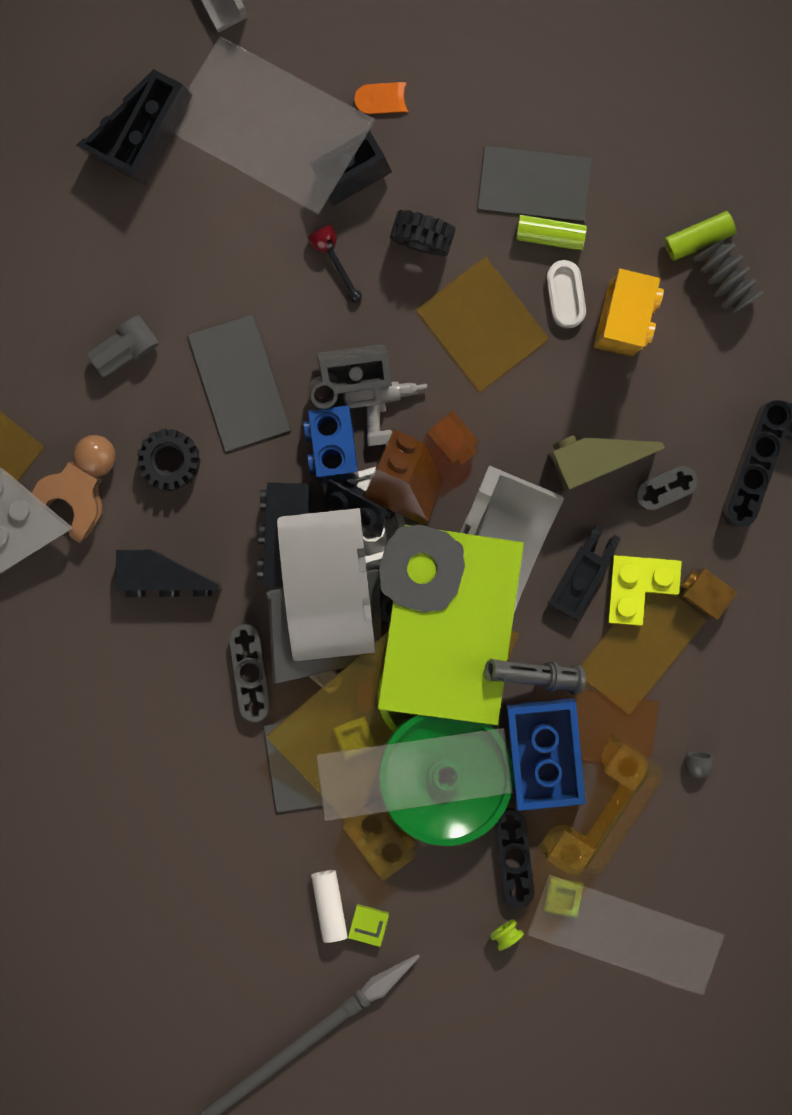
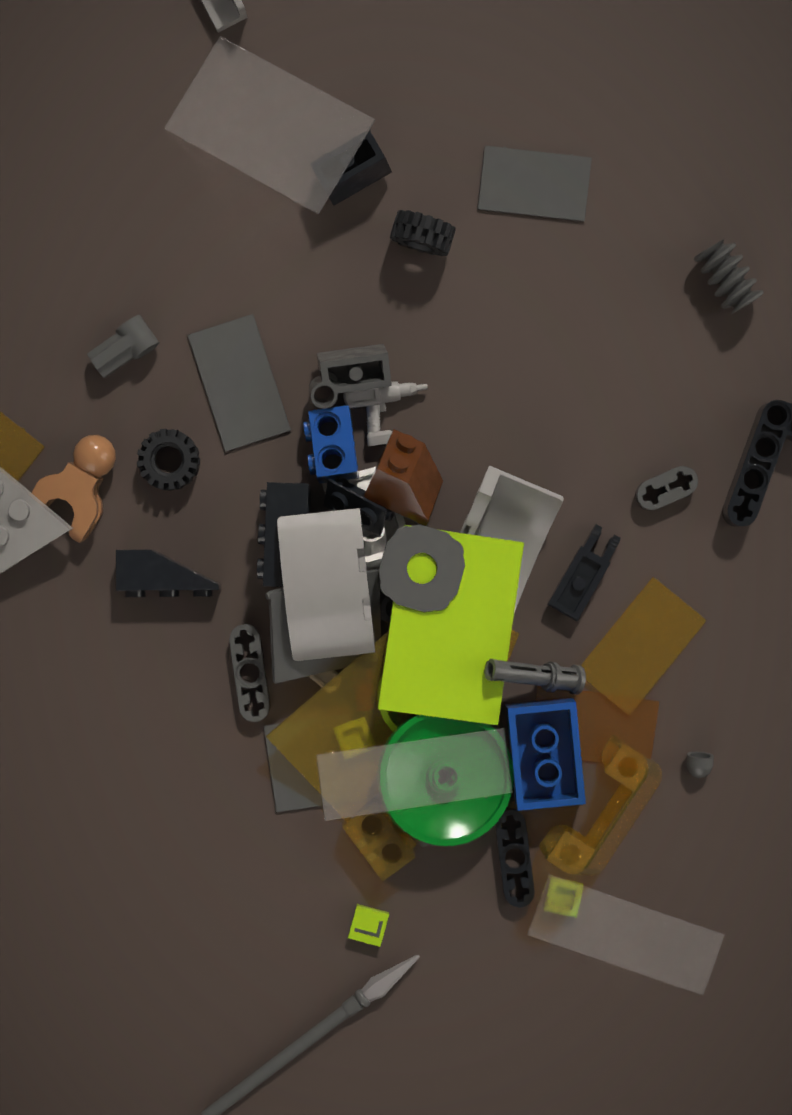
black wedge [76,69,193,185] -> none
hinge [307,224,362,303] -> none
white piece [311,870,348,943] -> none
orange piece [354,82,408,115] -> none
clear yellow piece [416,256,549,392] -> none
clear orange brick [426,410,479,465] -> none
lime bush [490,919,524,951] -> none
lime piece [516,215,587,251] -> none
white tile [547,260,586,328] -> none
olive slope [548,435,665,492] -> none
yellow brick [593,268,664,357] -> none
neon yellow plate [608,555,682,626] -> none
lime piece [664,211,737,261] -> none
pearl gold brick [680,568,738,620] -> none

